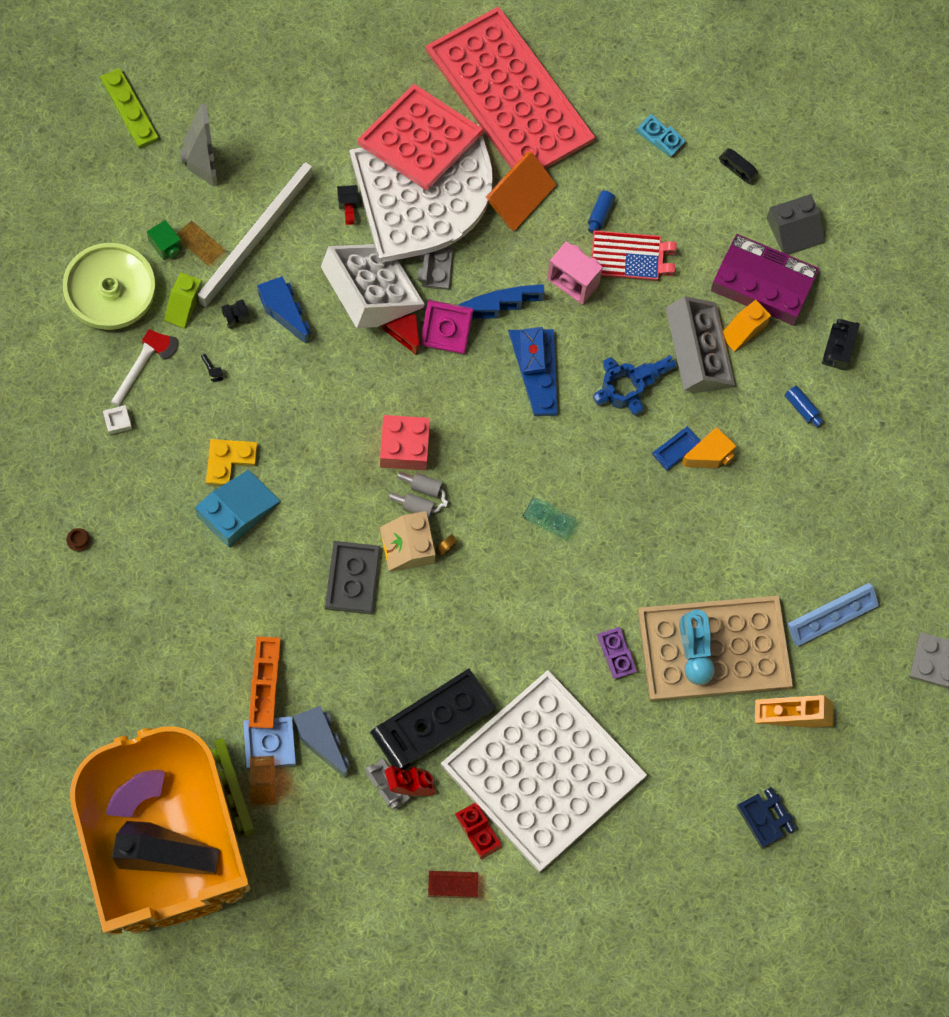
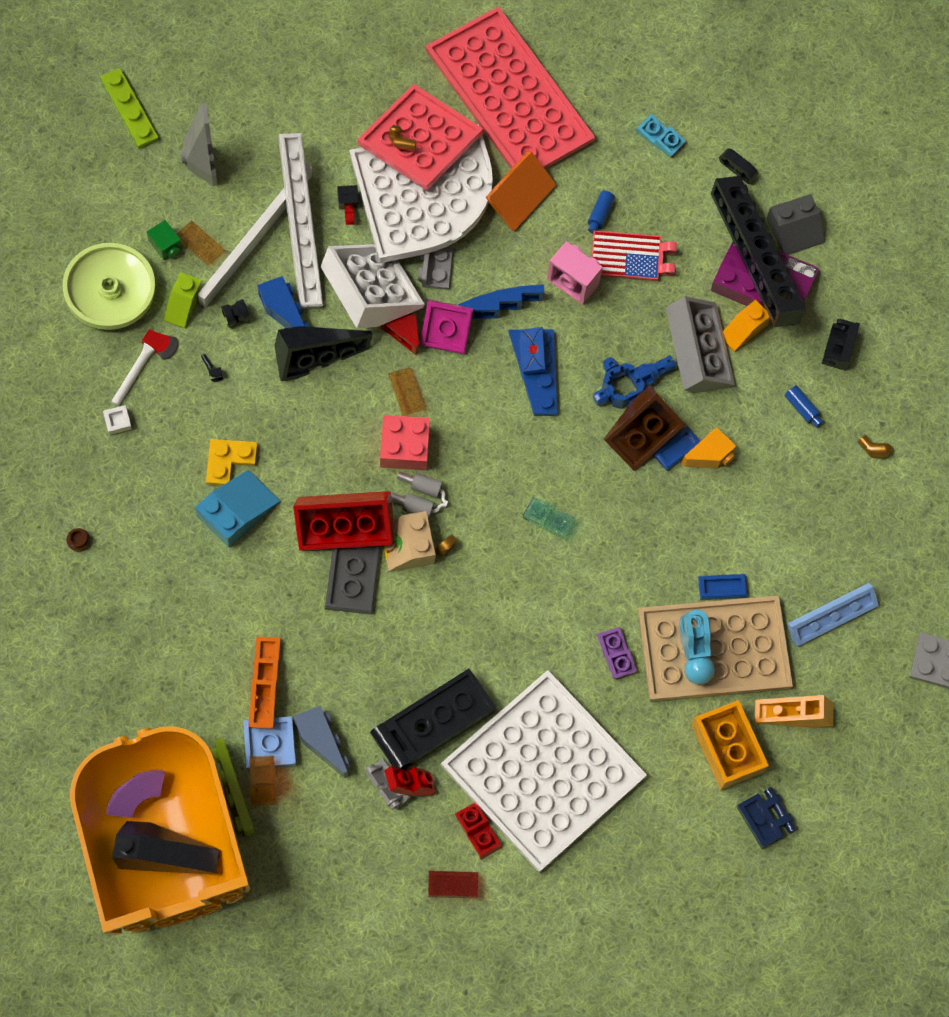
none -> black wedge [275,326,373,382]
none -> white tile [278,133,323,309]
none -> red slope [293,491,393,551]
none -> pearl gold arm [388,125,417,151]
none -> clear orange tile [388,367,424,416]
none -> reddish brown slope [604,385,686,471]
none -> light orange brick [691,700,769,790]
none -> blue tile [698,574,748,600]
none -> black brick [711,176,806,327]
none -> pearl gold arm [857,435,893,458]

